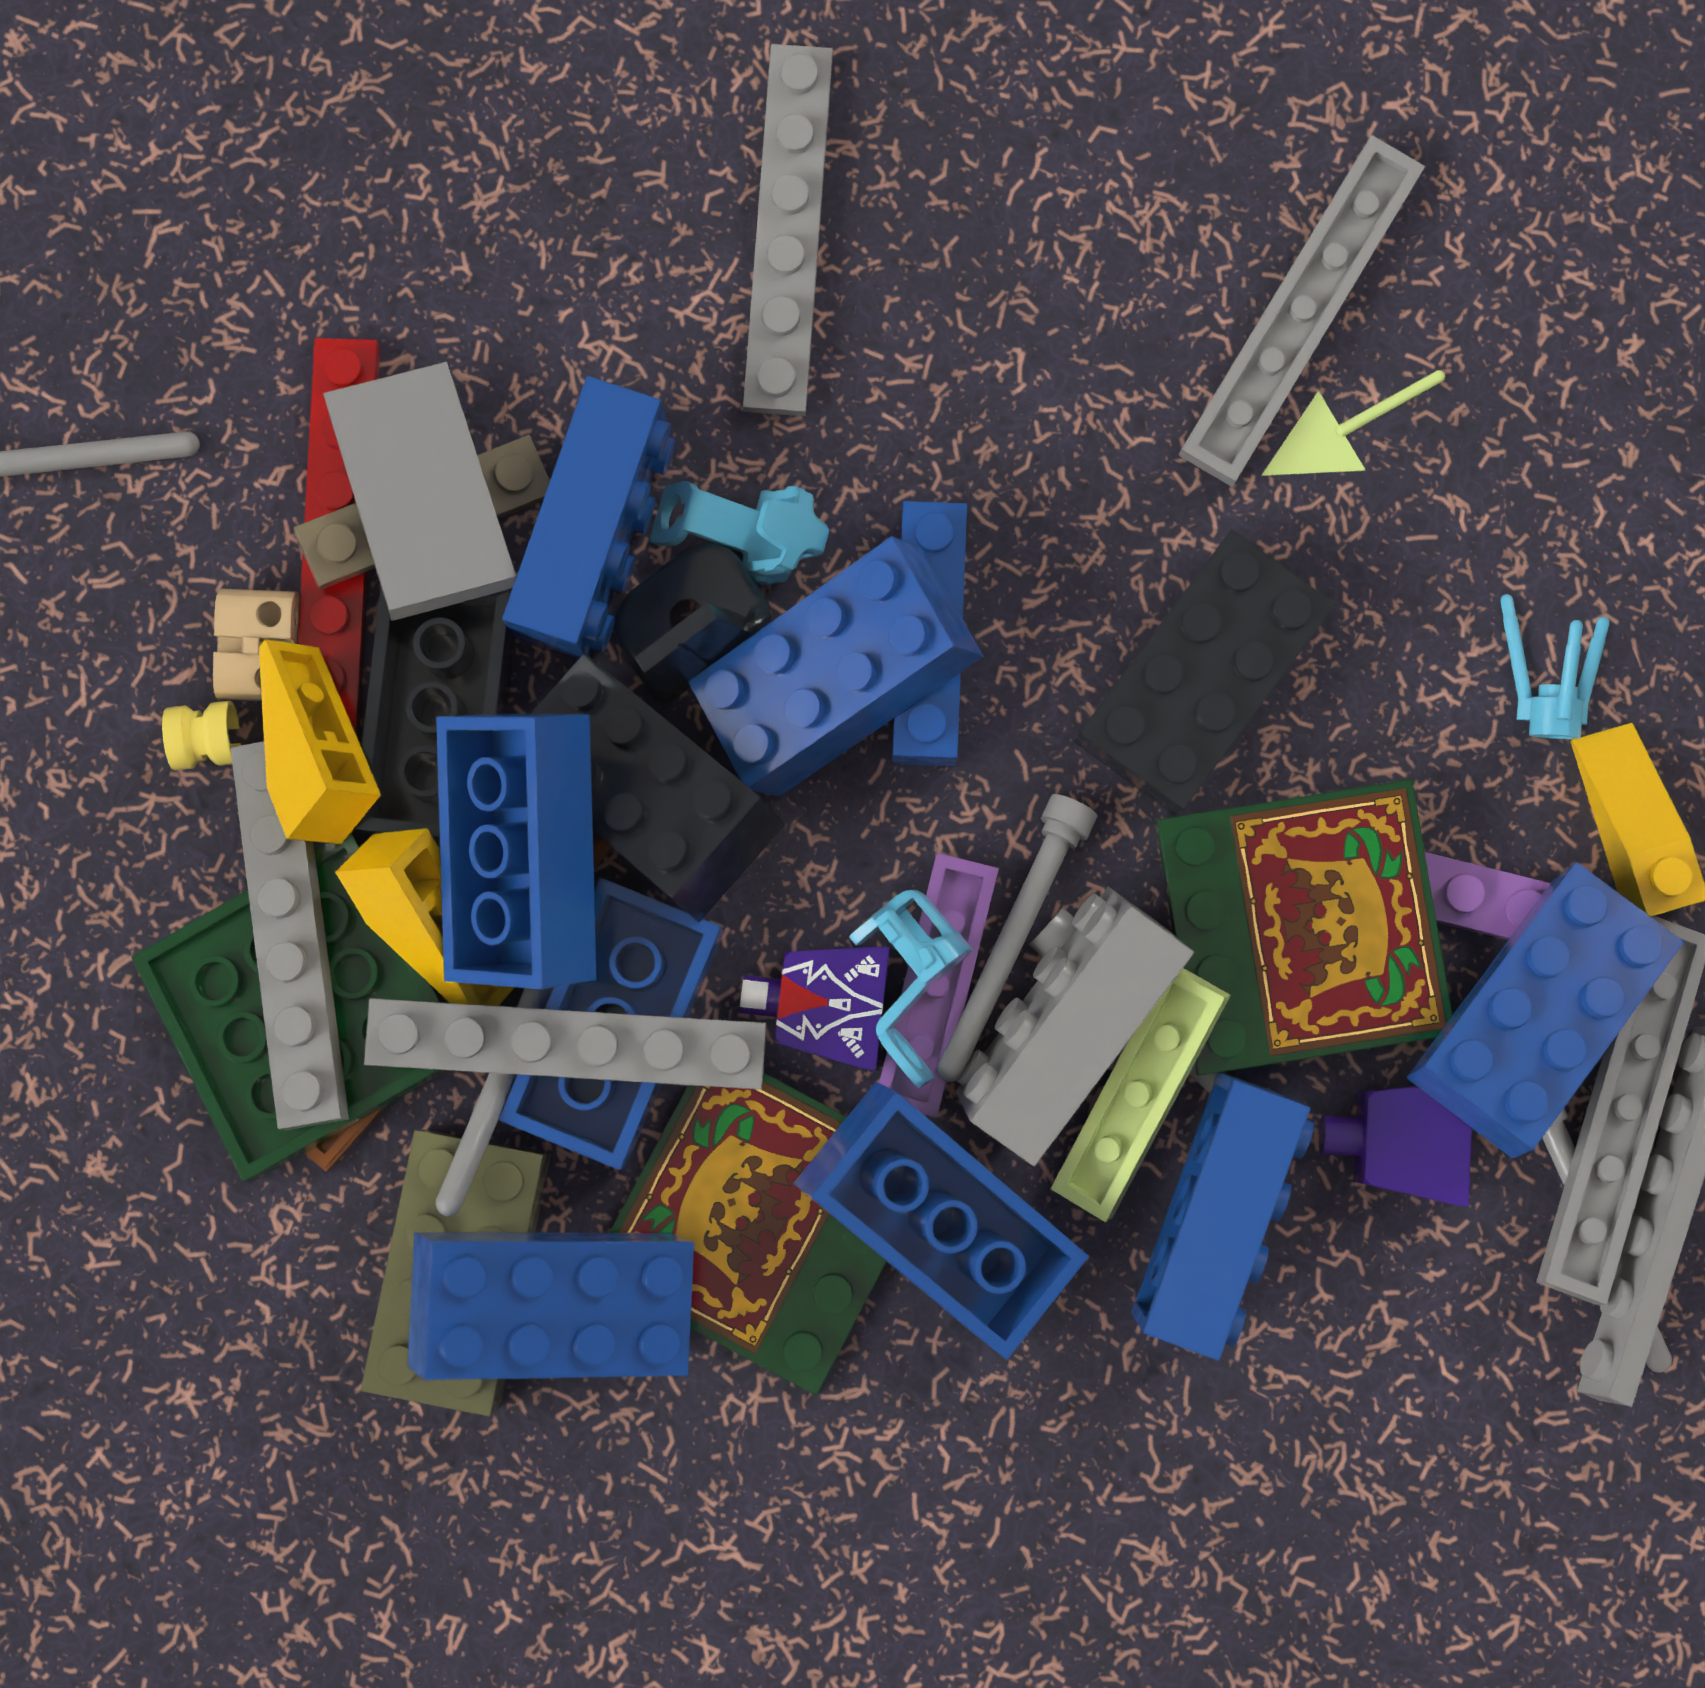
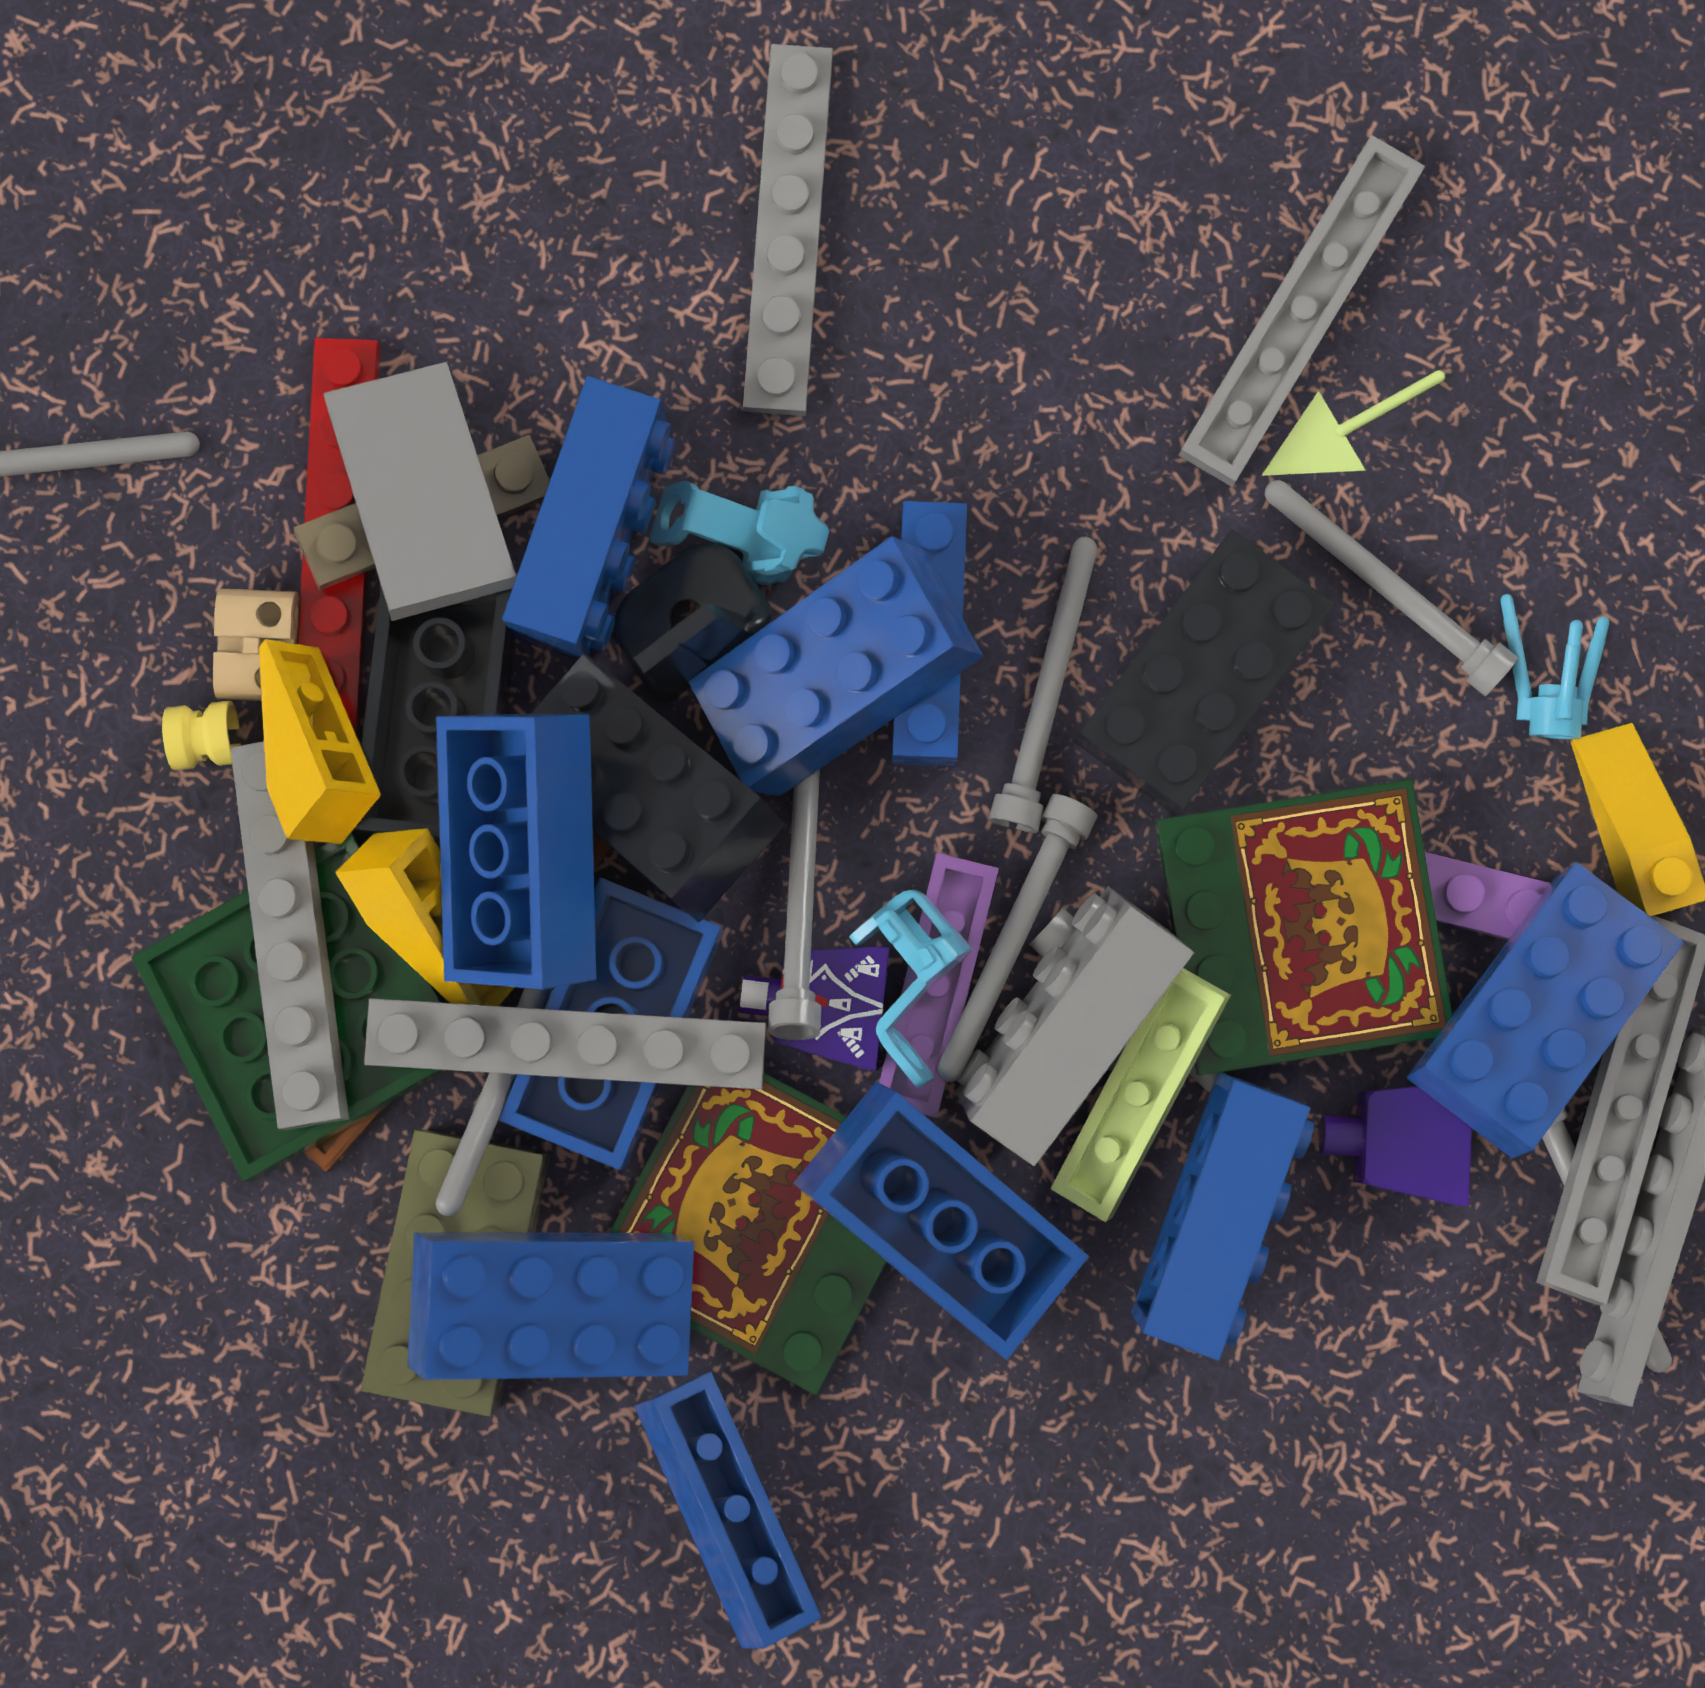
none -> blue brick [634,1372,822,1649]
none -> light grey piece [768,769,821,1040]
none -> light grey piece [989,537,1097,833]
none -> light grey piece [1265,480,1519,697]

